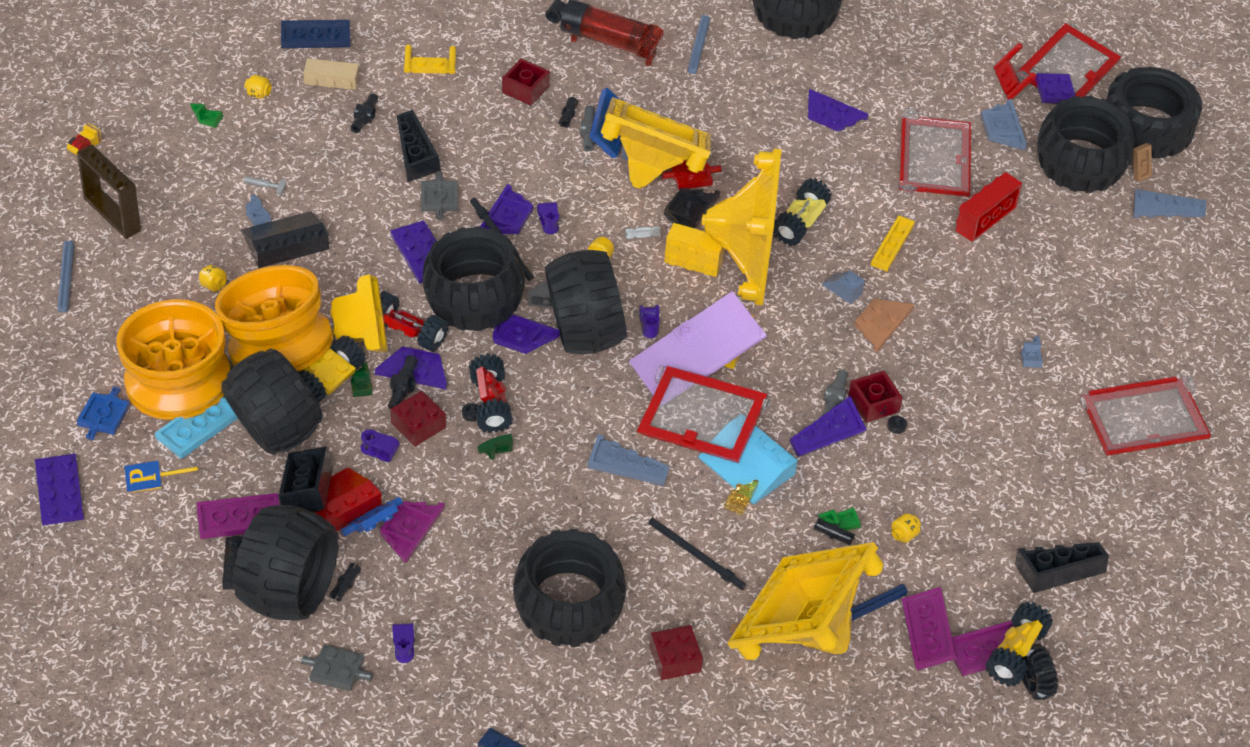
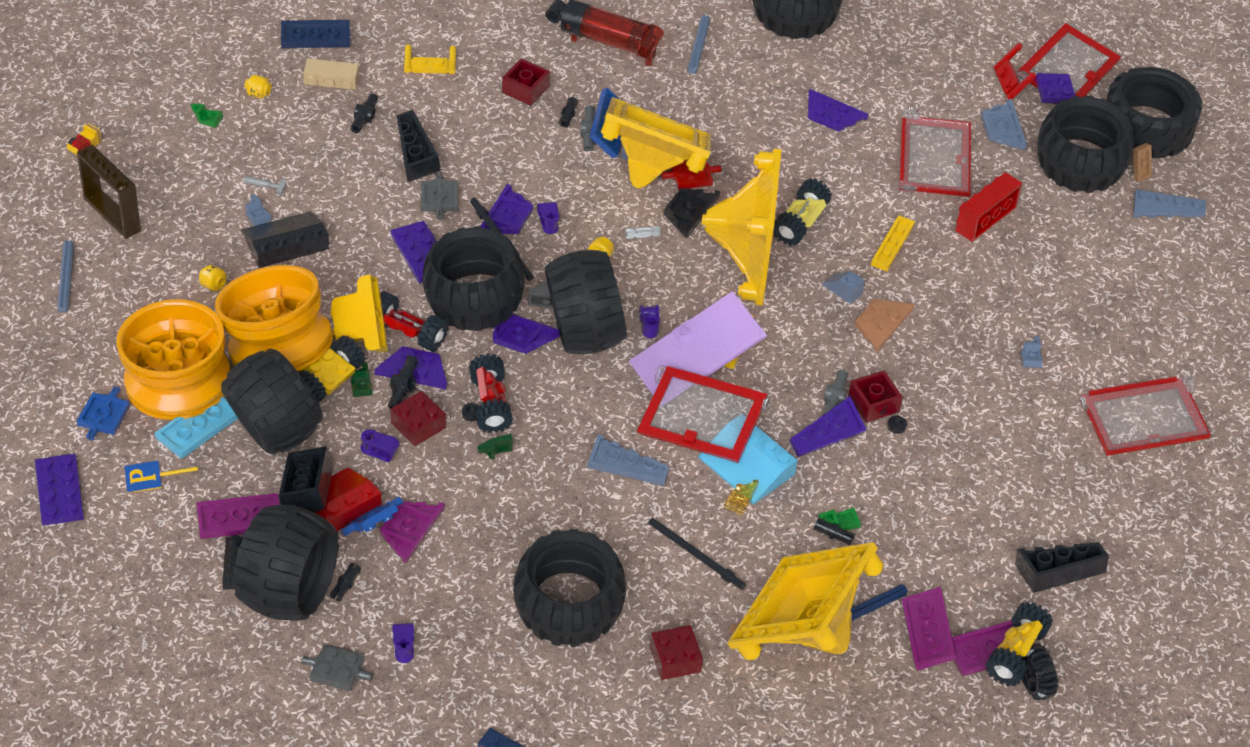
yellow brick [664,223,725,277] -> none
yellow head [891,513,921,543] -> none

